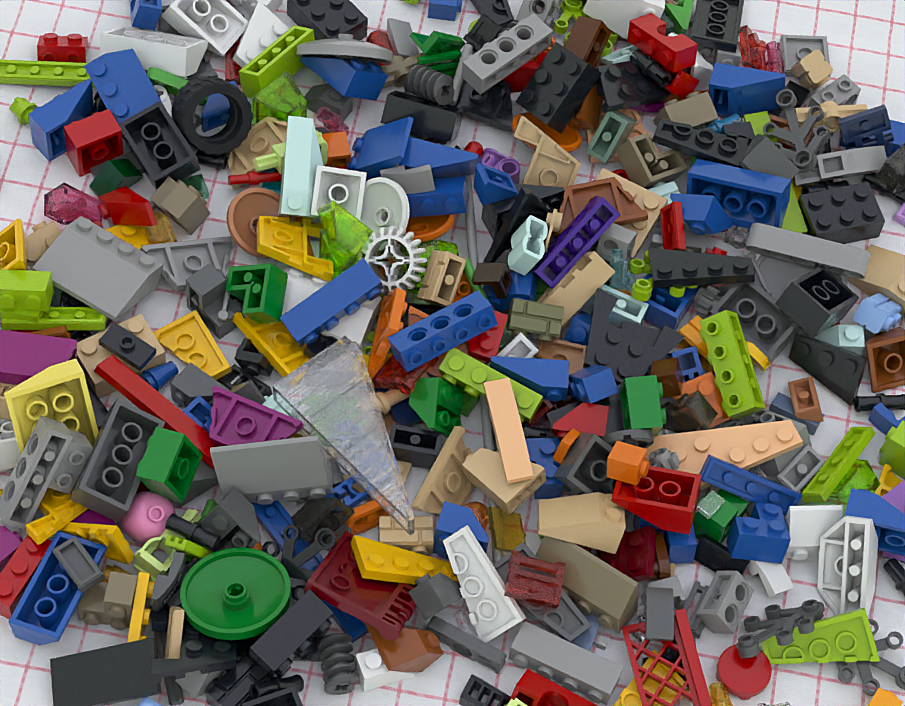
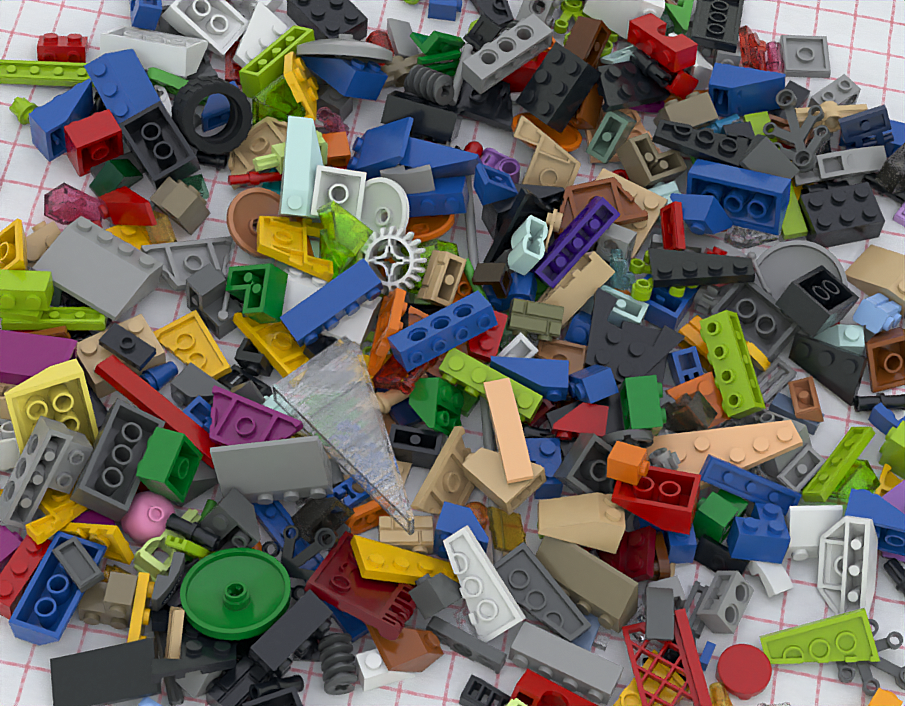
clear red plate [504,550,566,609] -> none
orange tile [553,429,581,464] -> none
reddish brown brick [651,357,684,399] -> none
clear piece [696,490,725,519] -> none
dark grey plant [736,599,825,658] -> none
light grey beam [745,223,871,279] -> none
tan brick [790,49,833,91] -> none
none -> yellow wing [283,51,319,120]
none -> blue piece [700,641,716,671]
none -> light grey tile [757,357,797,405]

